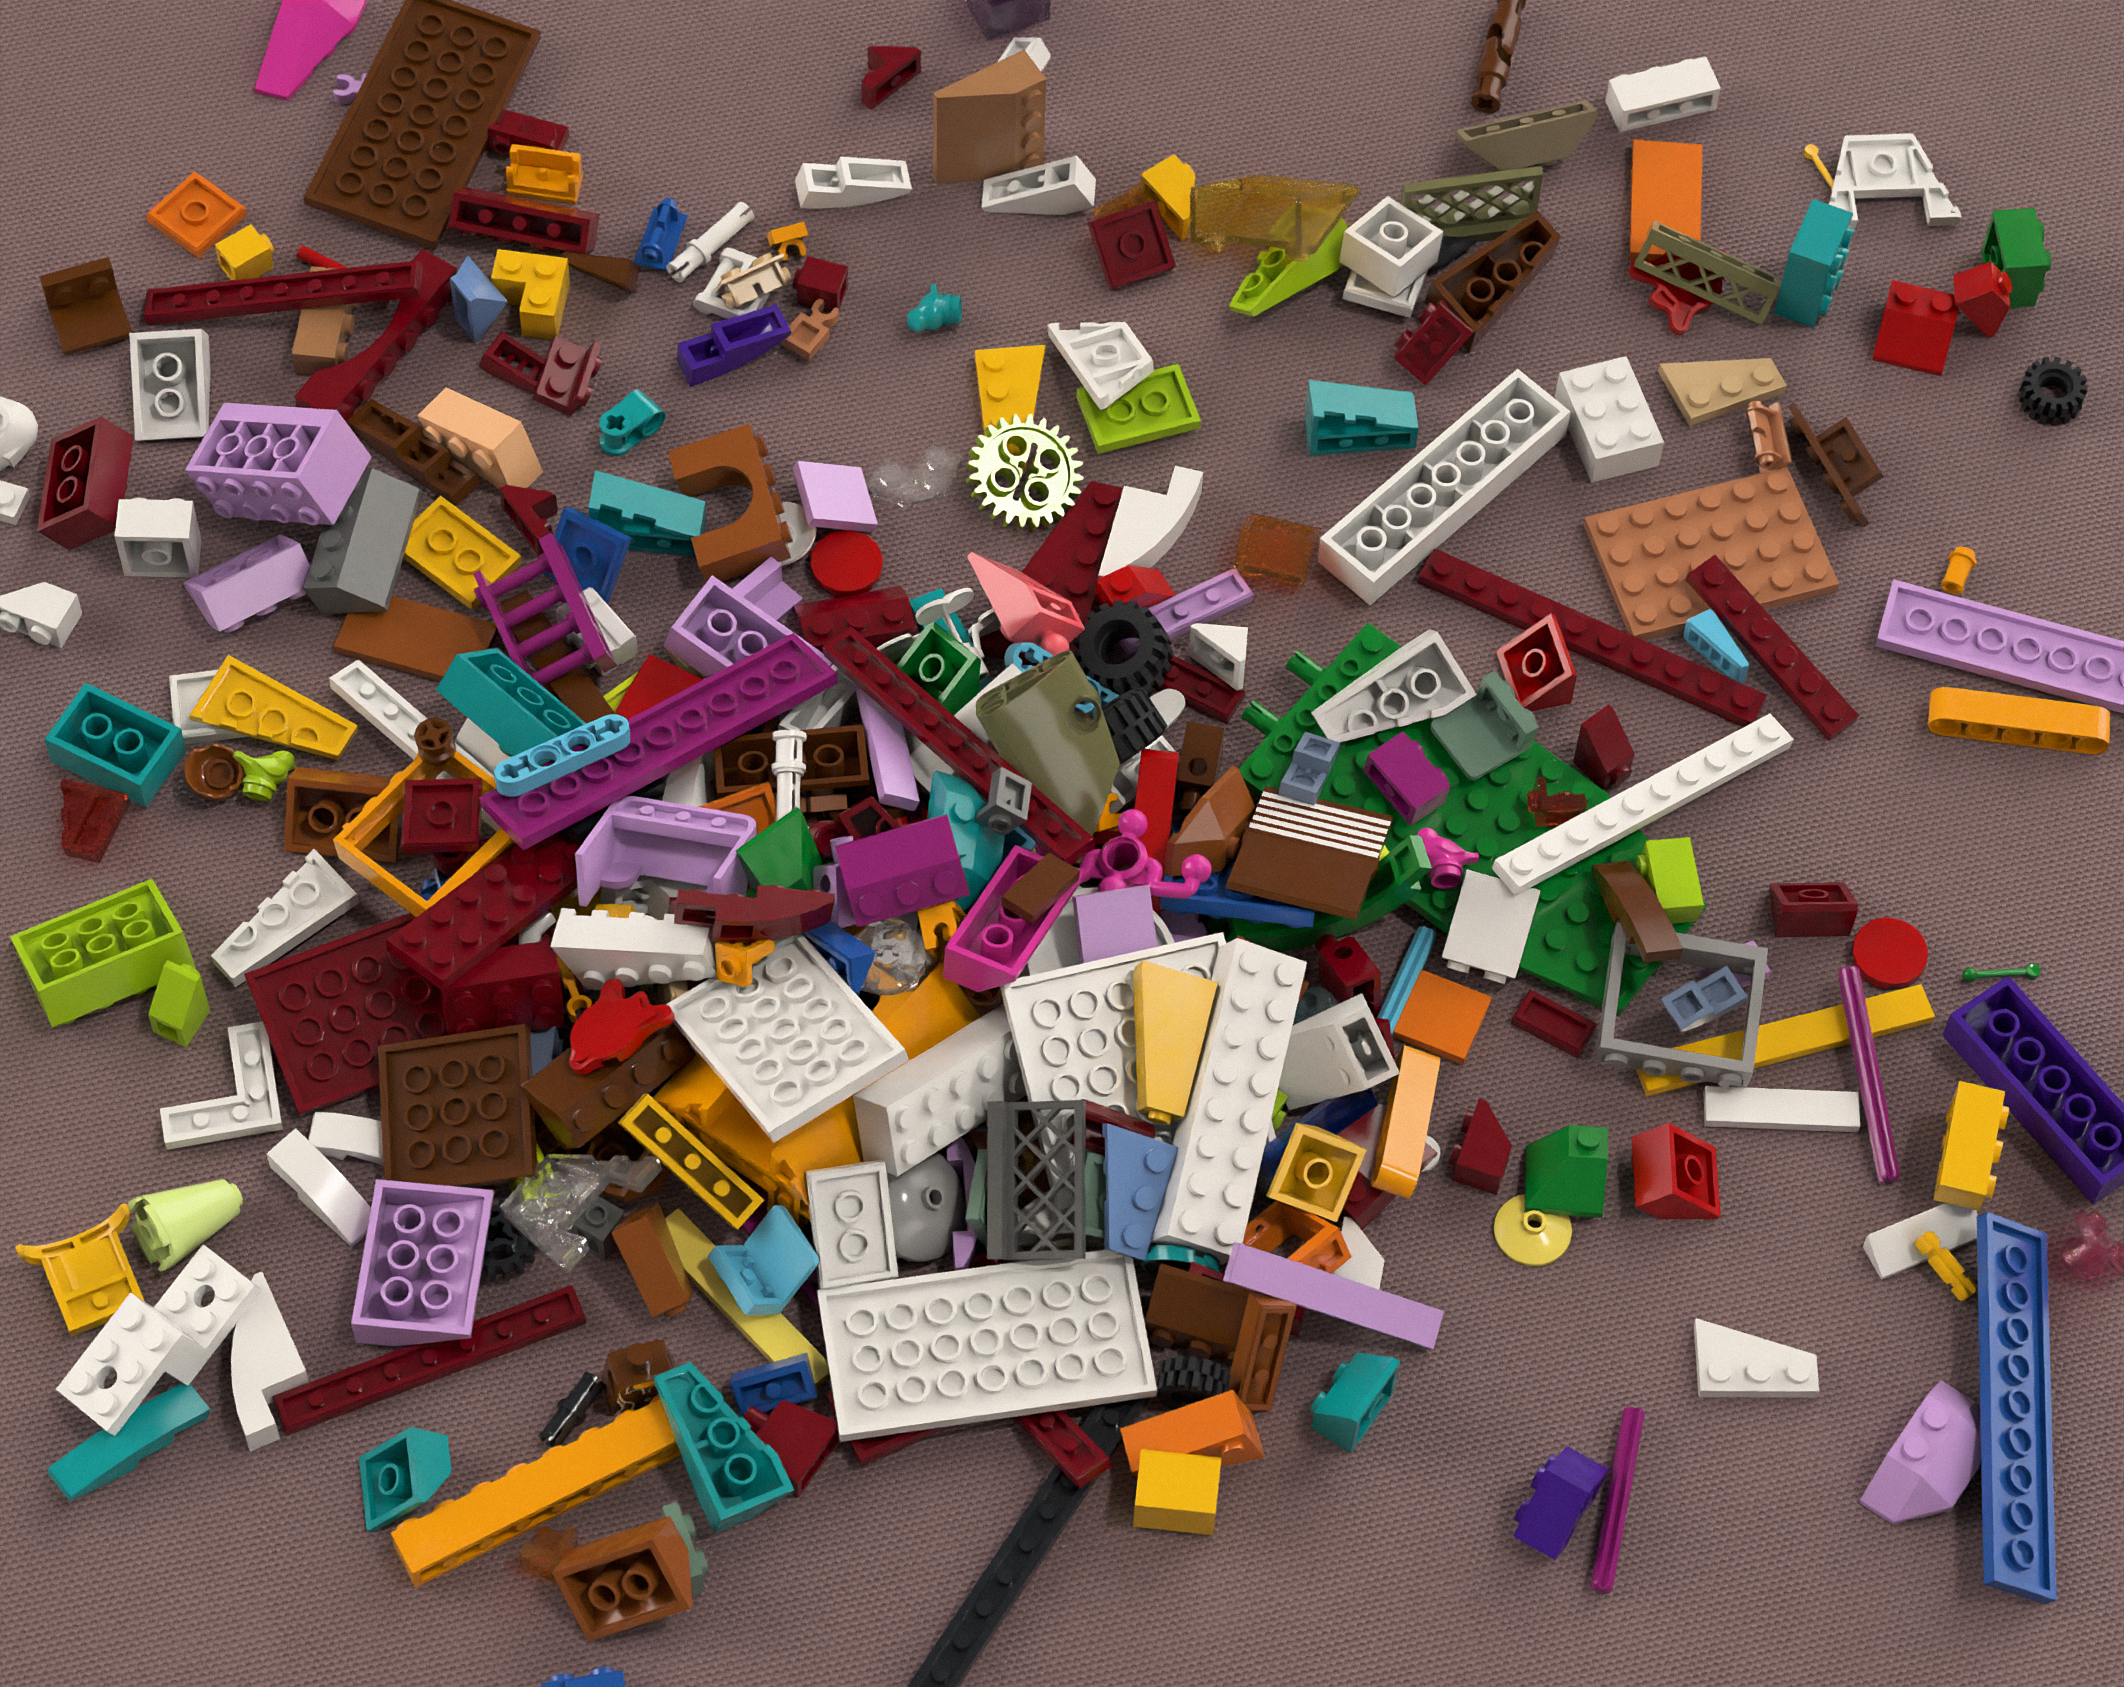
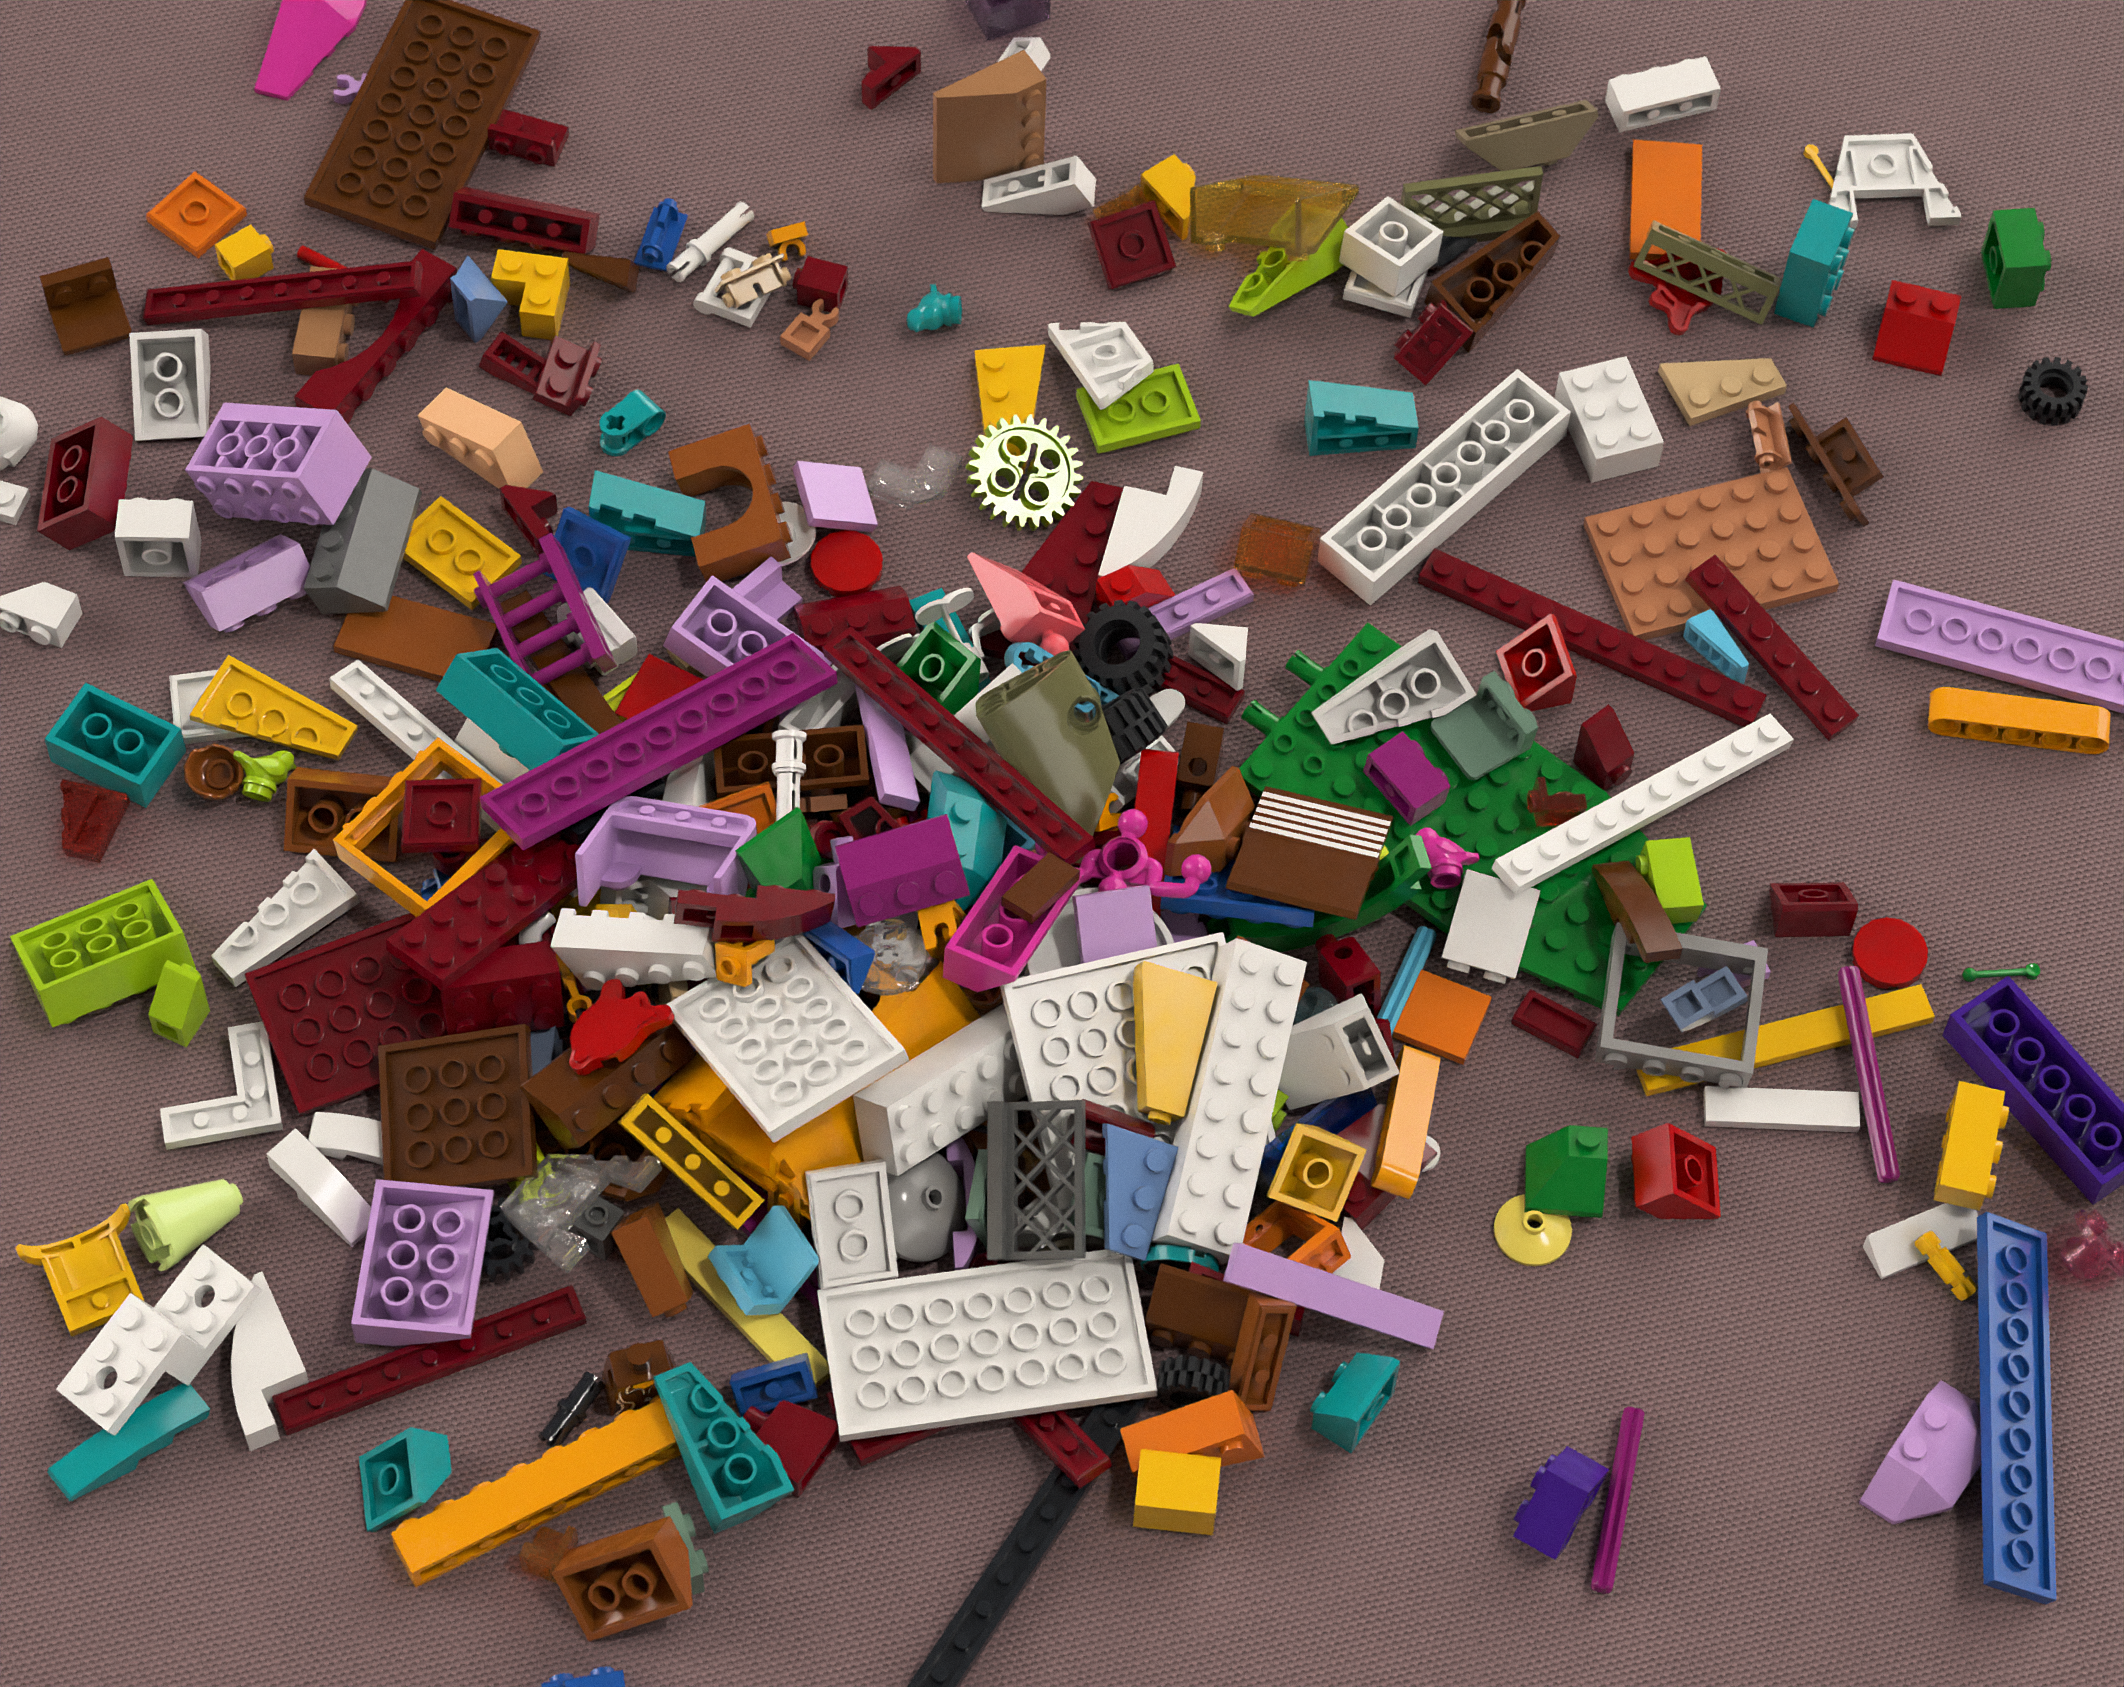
reddish brown slope [346,399,481,505] -> none
reddish brown wheel [414,718,456,766] -> none
medium azure beam [494,714,631,796] -> none
light orange hinge [506,144,583,205] -> none
dark purple slope [677,304,791,387] -> none
white slope [795,157,912,209] -> none
dark grey bracket [975,767,1032,835] -> none
sand blue slope [1278,732,1341,805] -> none
dark red slope [1449,1098,1512,1195] -> none
white wing [1693,1318,1819,1398] -> none
light orange pin [1941,546,1977,595] -> none
red slope [1953,262,2012,338] -> none

